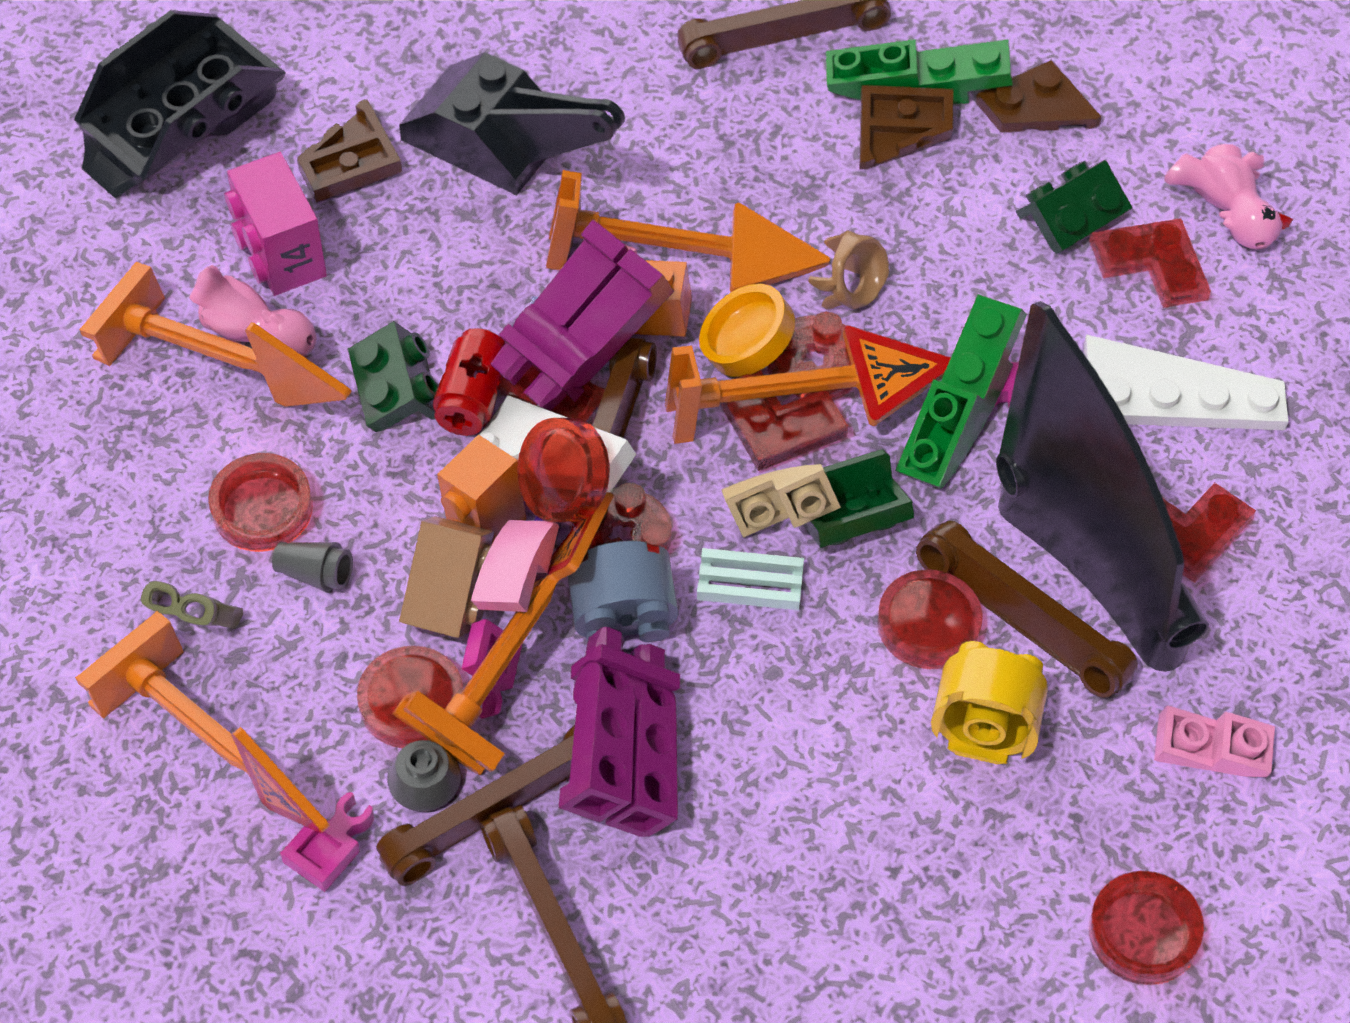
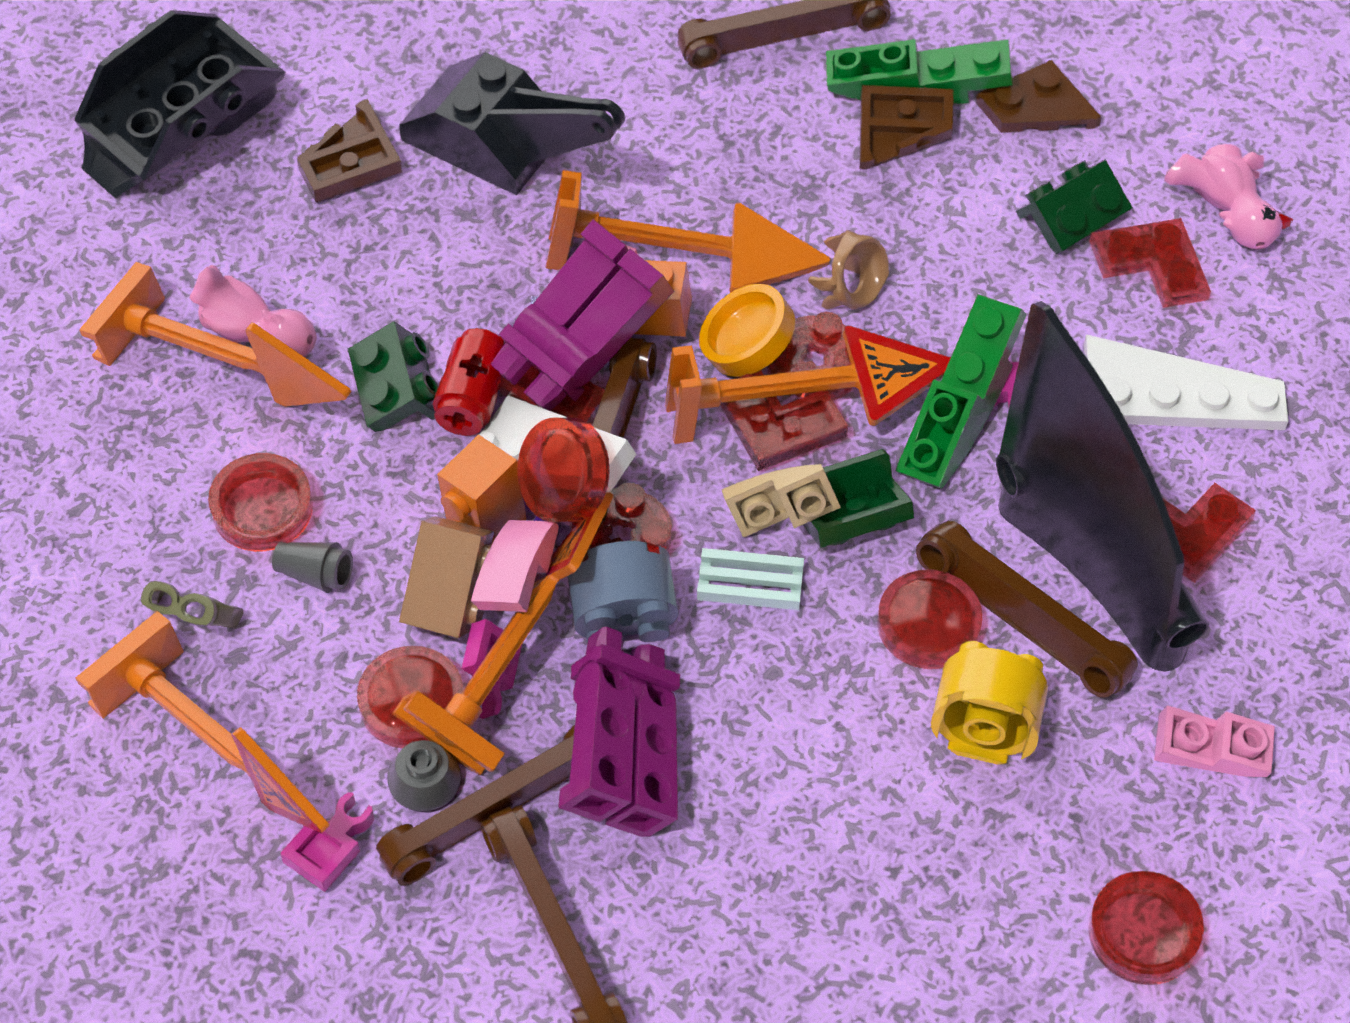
dark pink brick [224,151,327,296] -> none

